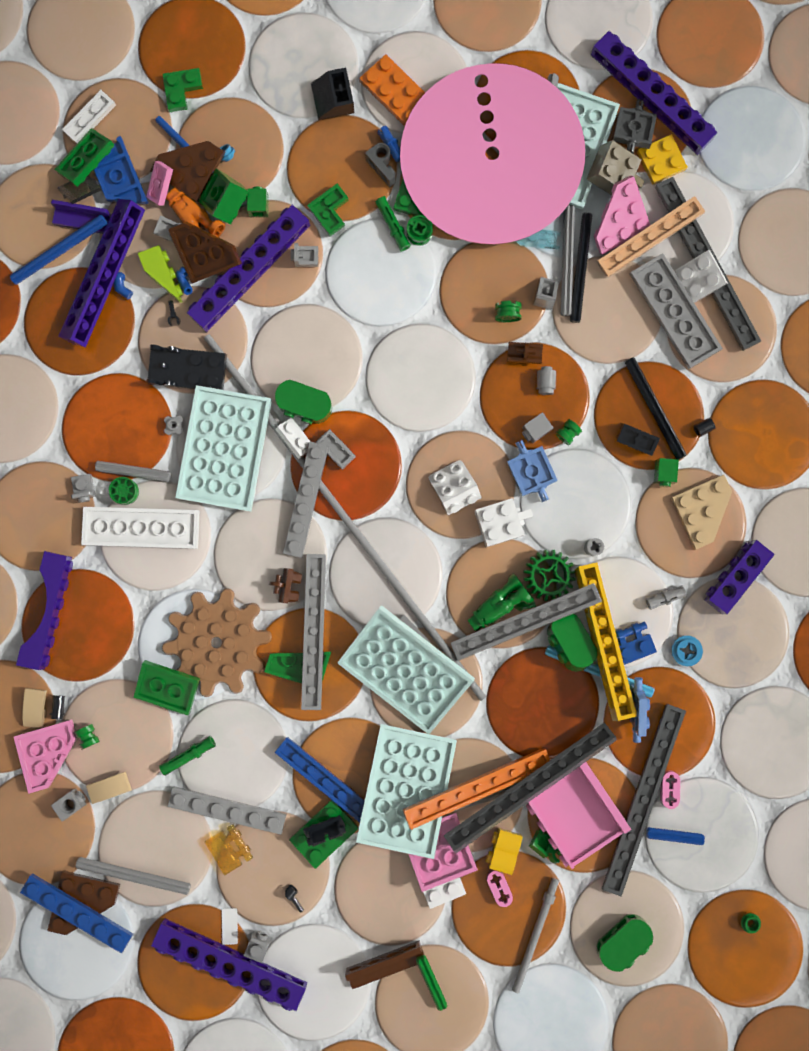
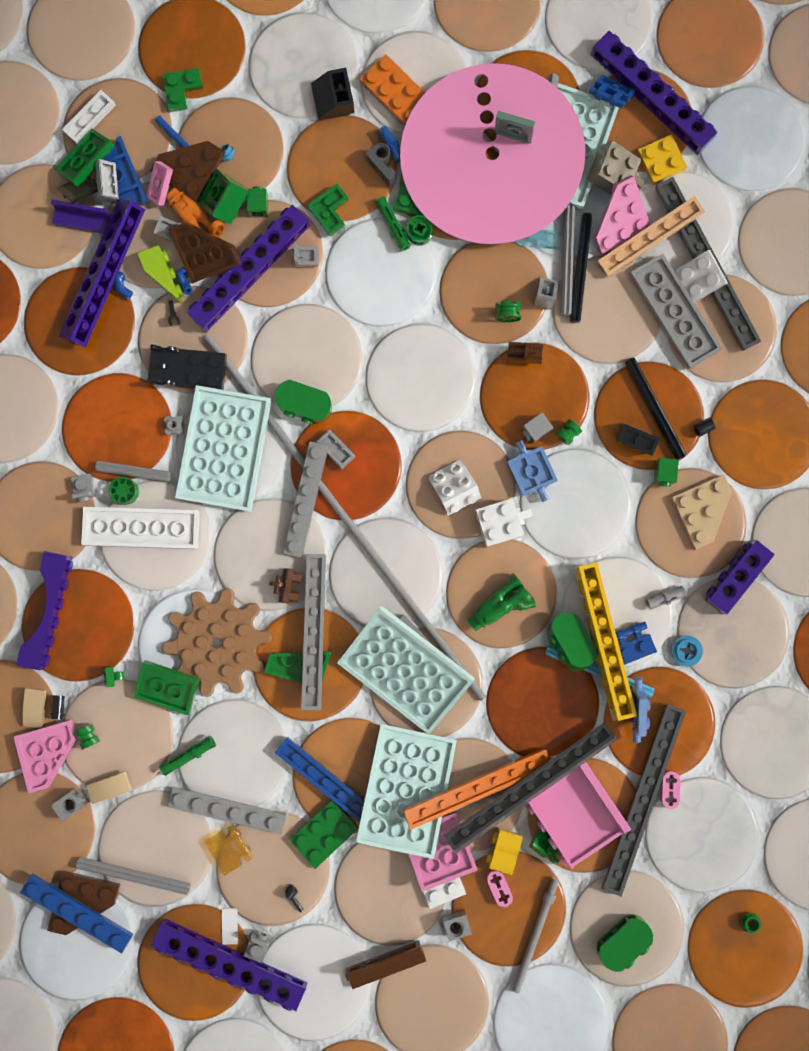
blue axle [10,215,107,285] -> none
white plate [275,418,311,459] -> none
black hinge [303,815,346,847] -> none
green axle [416,955,447,1011] -> none
light grey plate [451,583,602,661] -> none
green gear [523,550,576,601] -> none
light grey brick [537,366,556,395] -> none
light grey bush [584,538,604,556] -> none
dark grey plate [613,99,657,154] -> none
blue axle [646,827,705,845] -> none
none -> light grey plate [95,159,119,201]
none -> green tile [103,667,124,687]
none -> light grey brick [440,910,472,941]
none -> sand green plate [495,111,535,144]
none -> blue plate [589,75,635,109]

